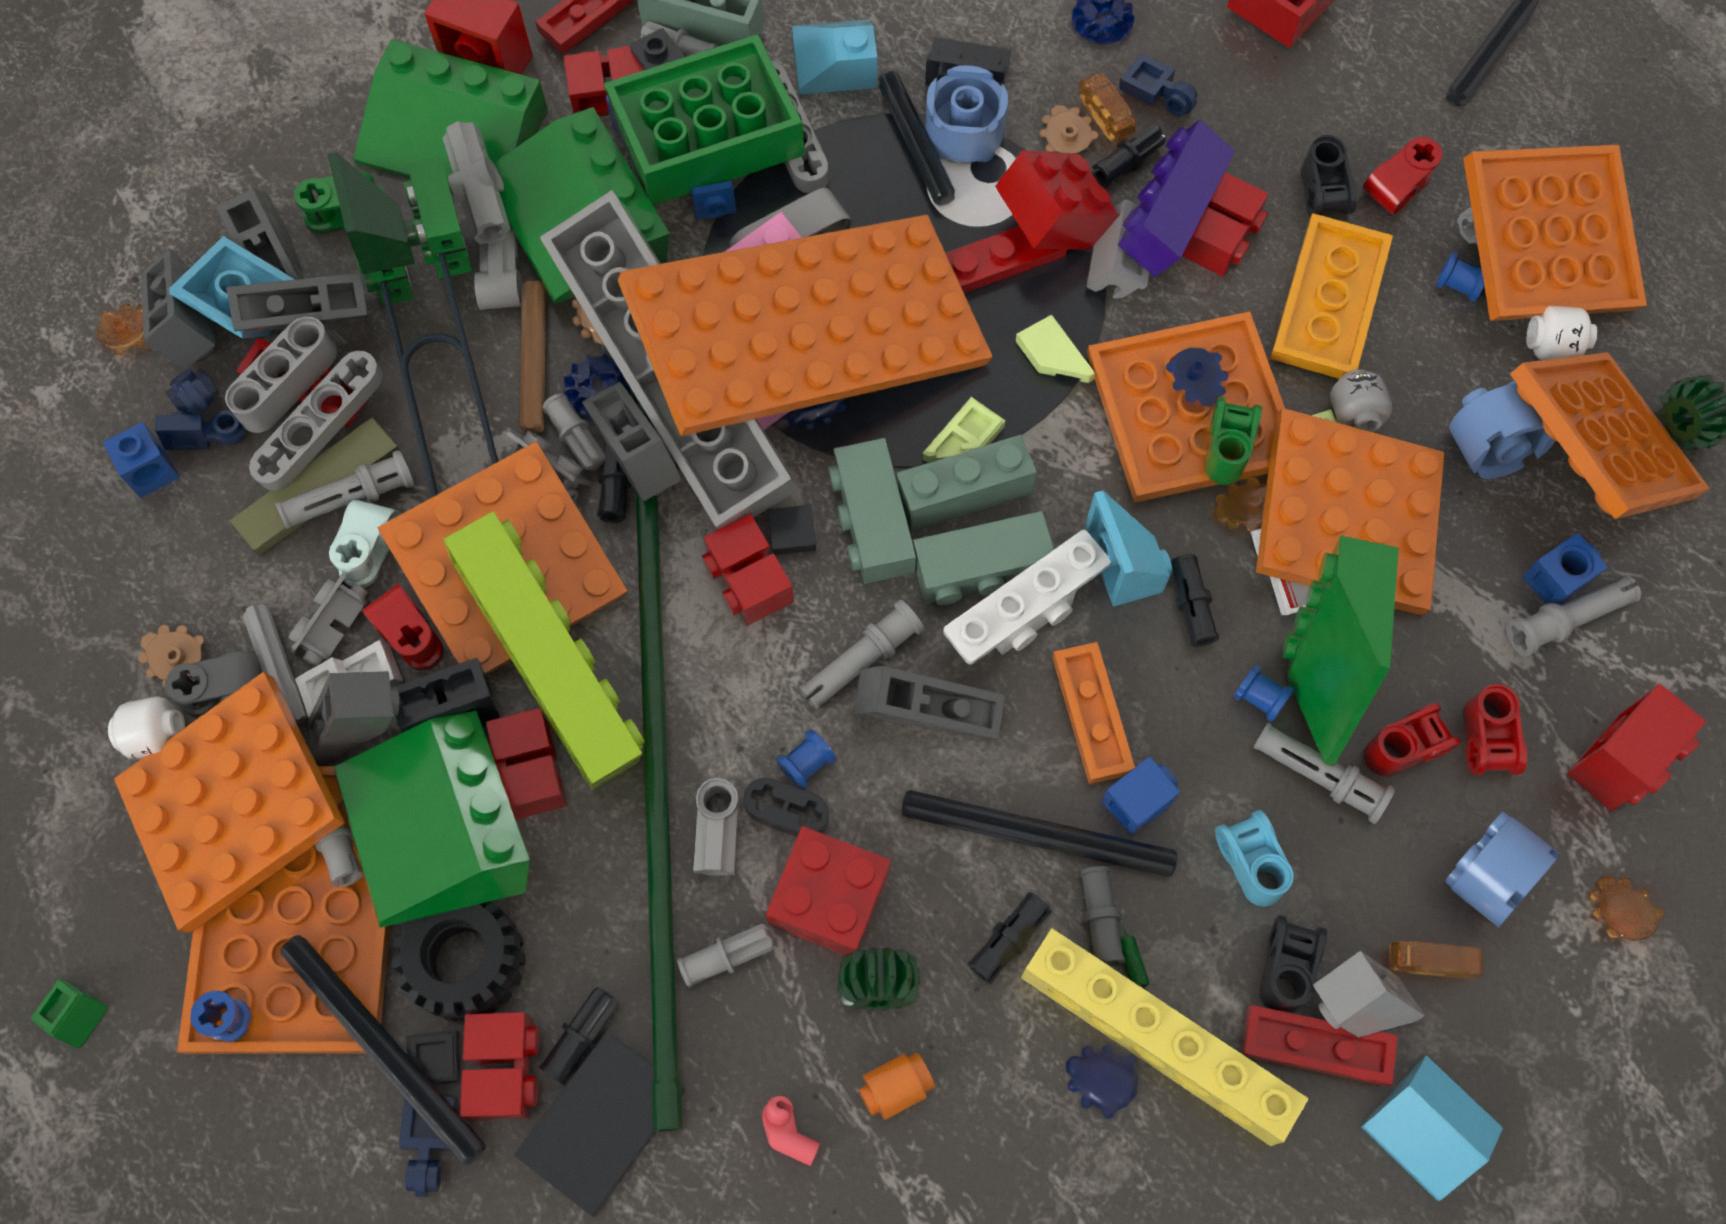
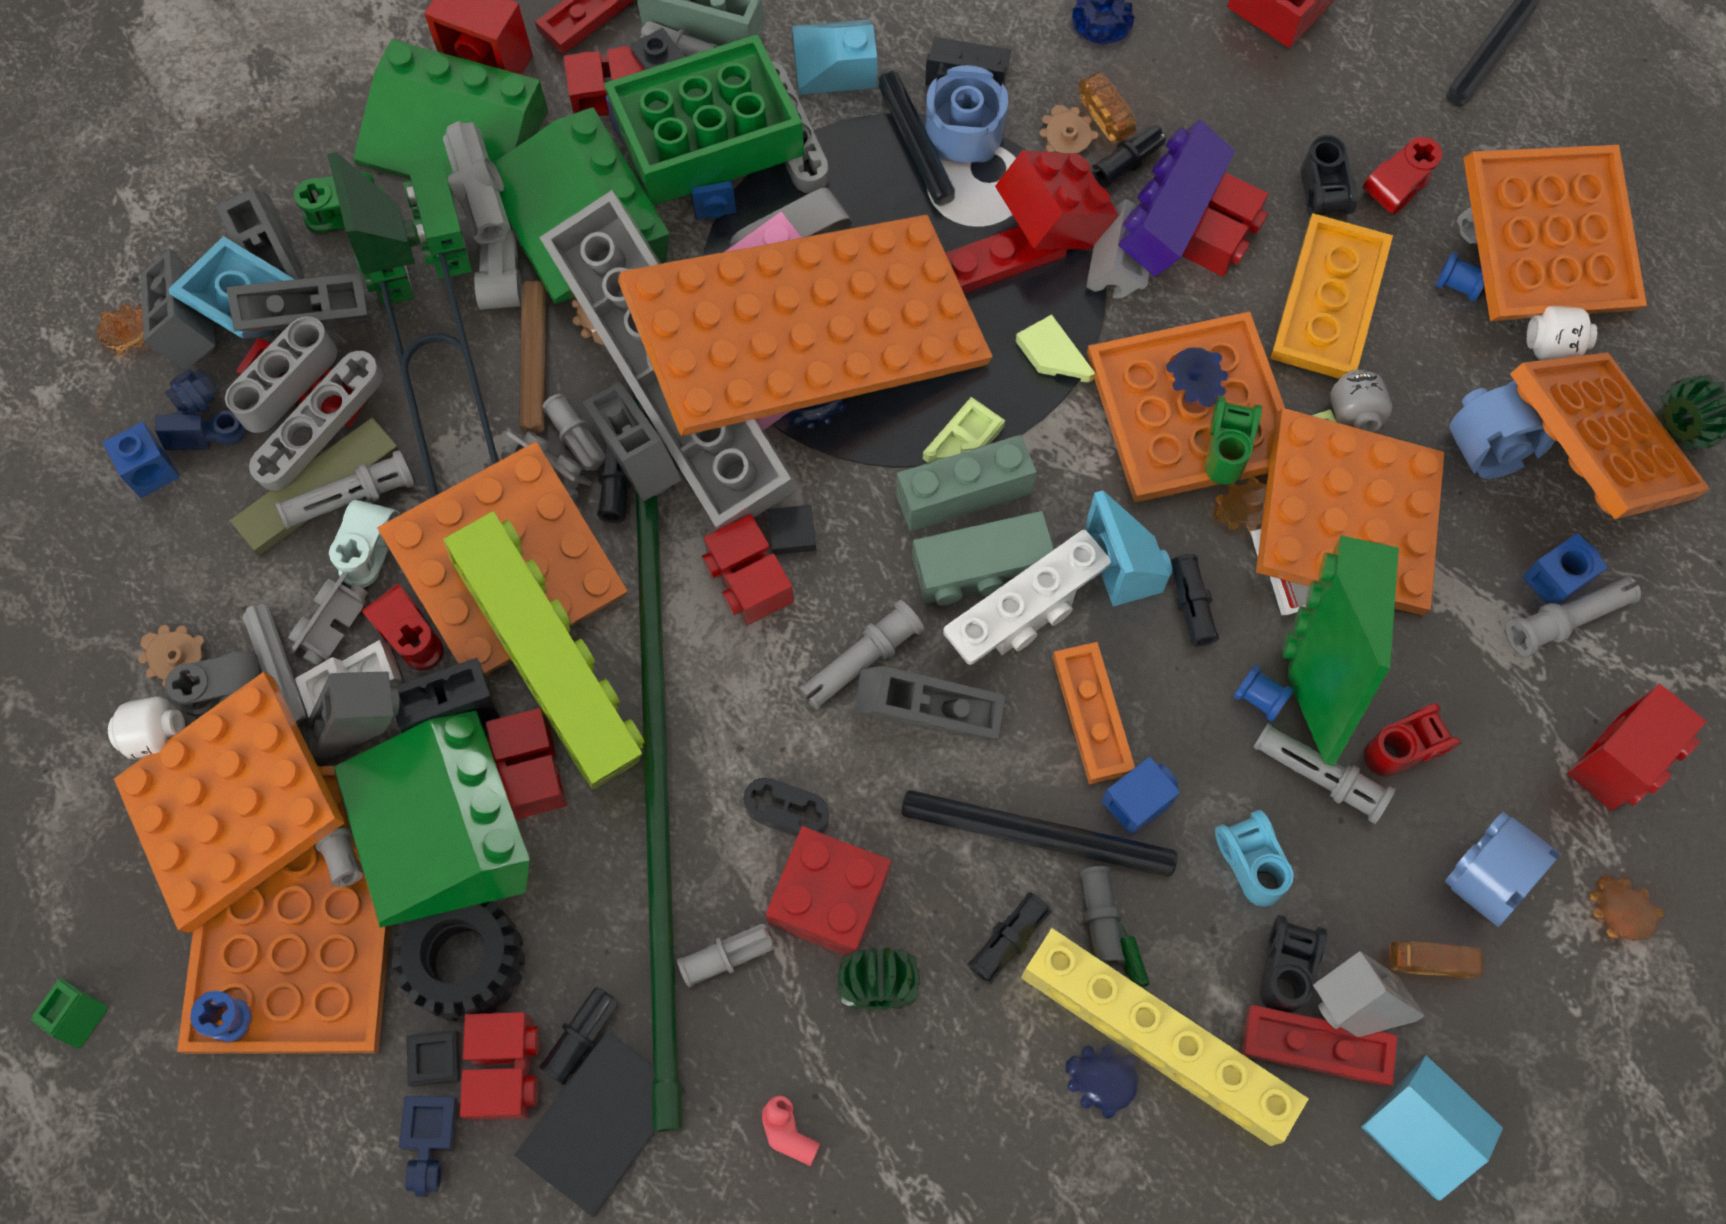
black axle [280,935,486,1165] -> none
clear blue gear [564,353,632,417] -> none
light grey piece [693,777,741,876] -> none
blue bush [775,729,837,790] -> none
sand green brick [828,438,916,584] -> none
orange brick [858,1052,935,1120] -> none
dark blue plate [1119,53,1197,116] -> none
red piece [1463,684,1527,775] -> none

